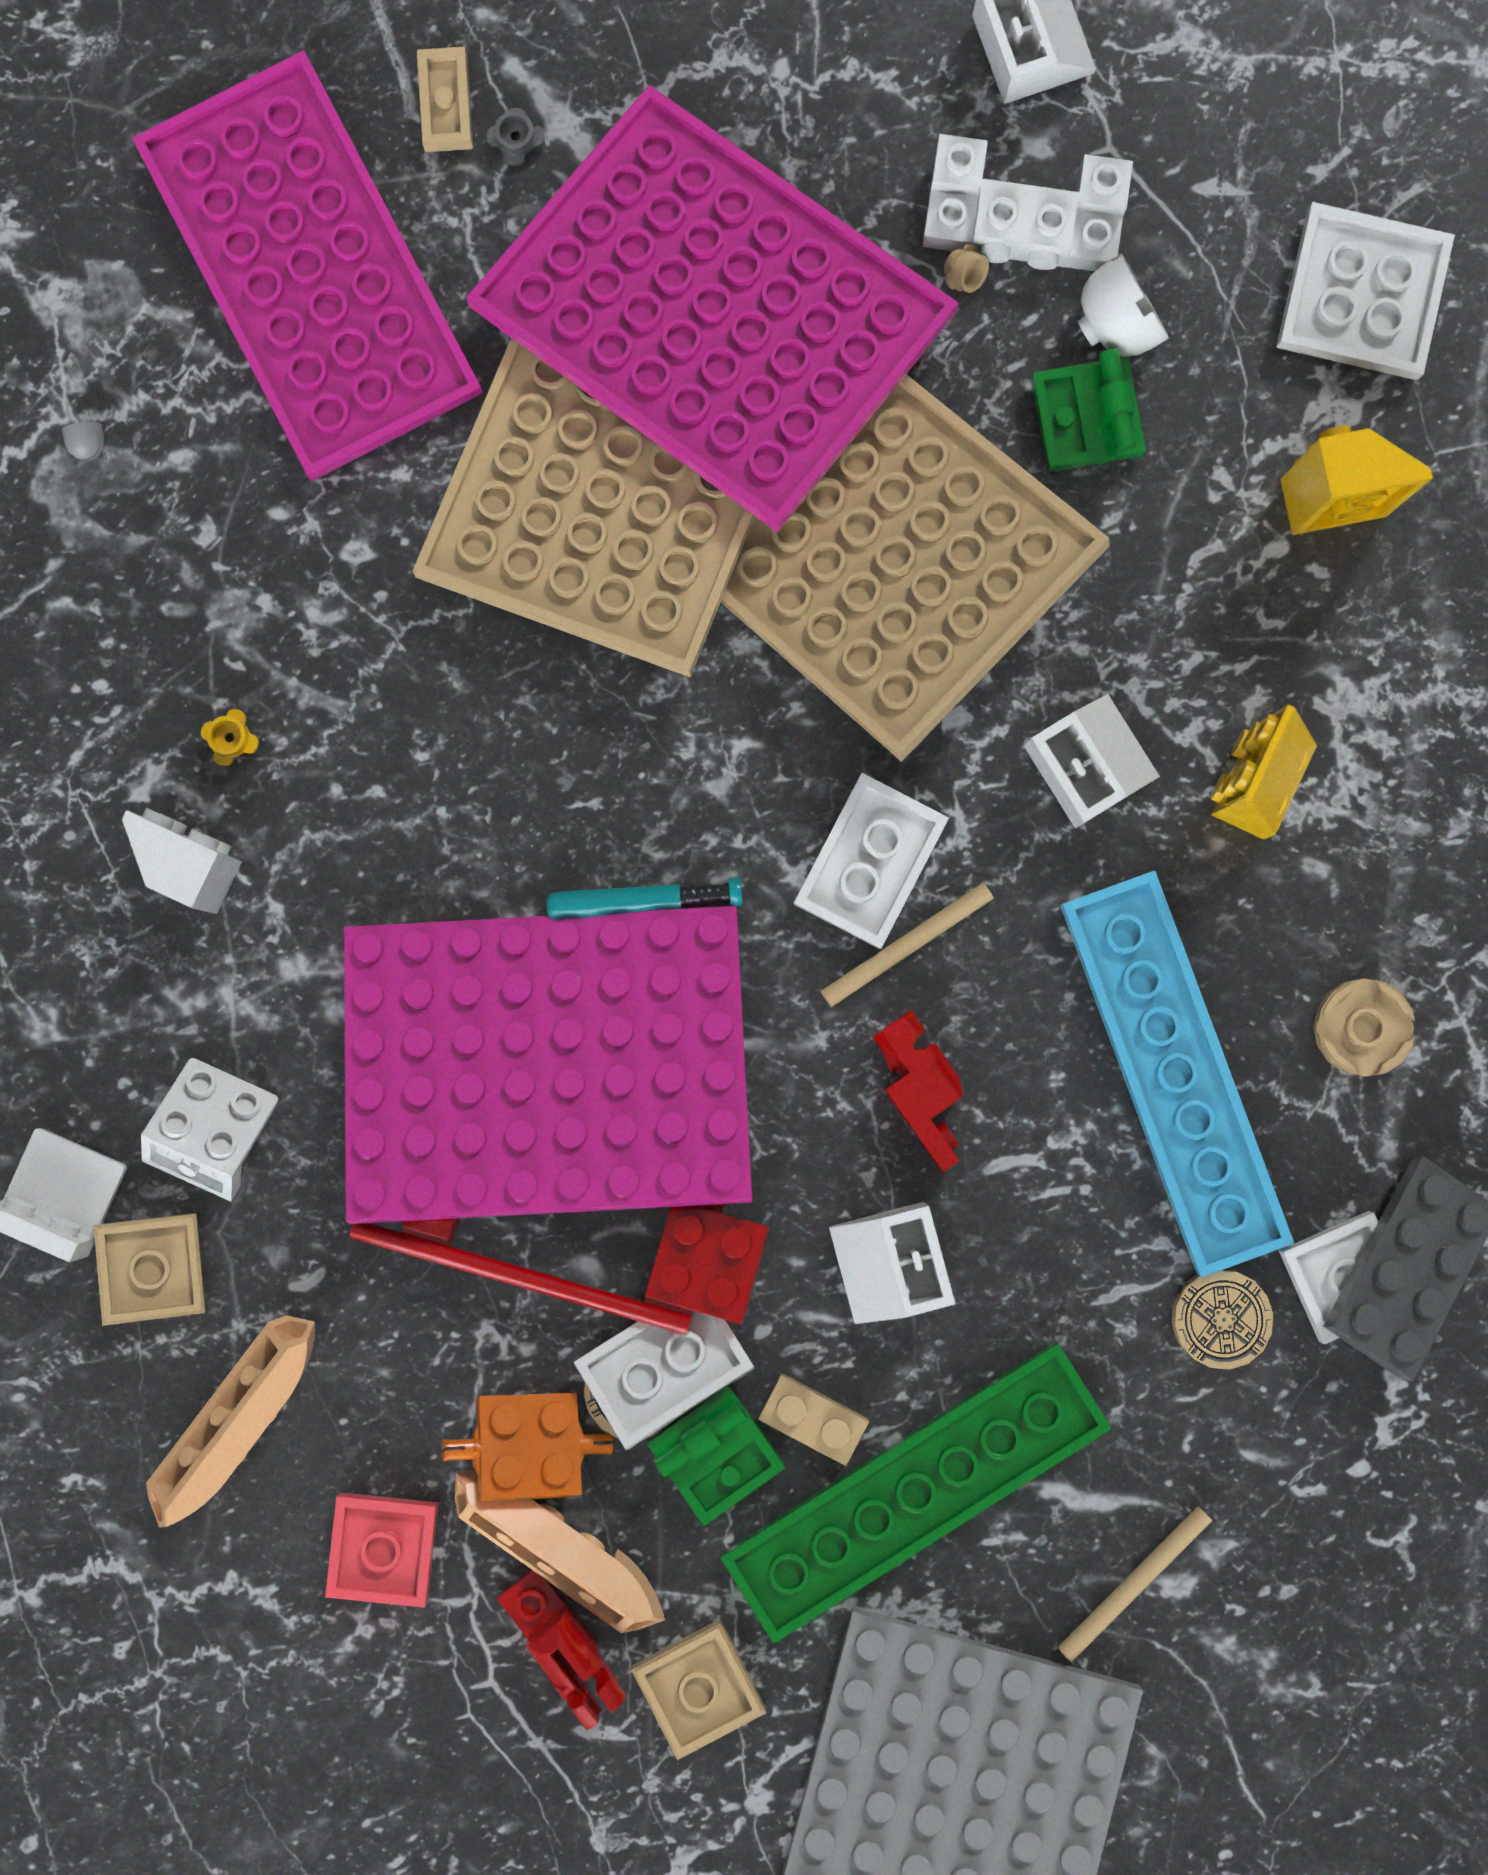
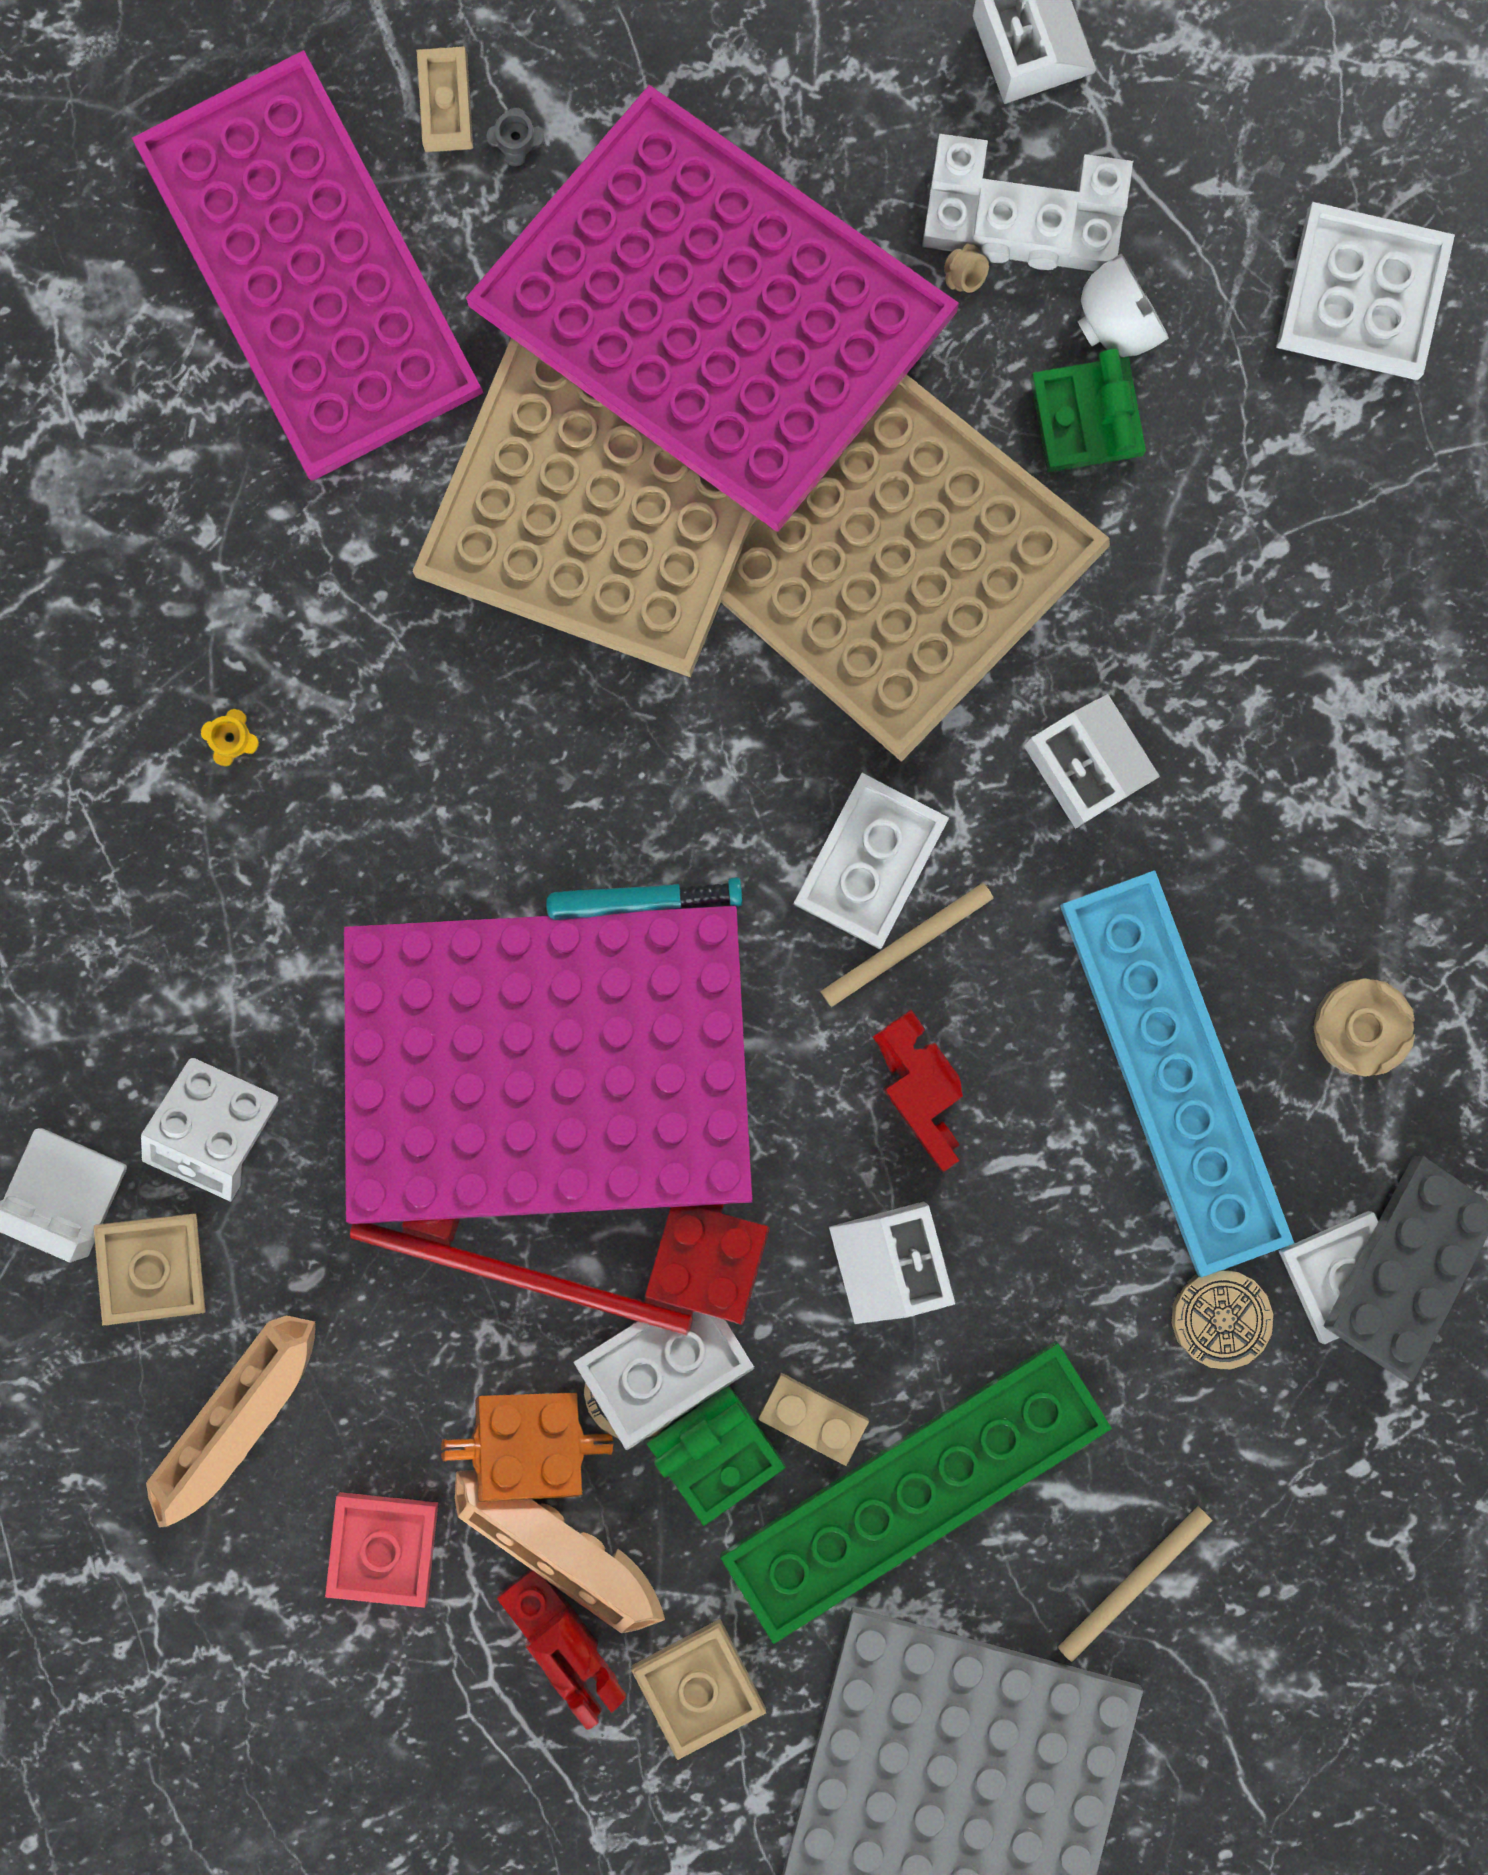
light grey hinge [62,422,104,461] -> none
white slope [122,808,242,914] -> none
yellow slope [1210,705,1317,840] -> none
yellow slope [1280,425,1433,535] -> none

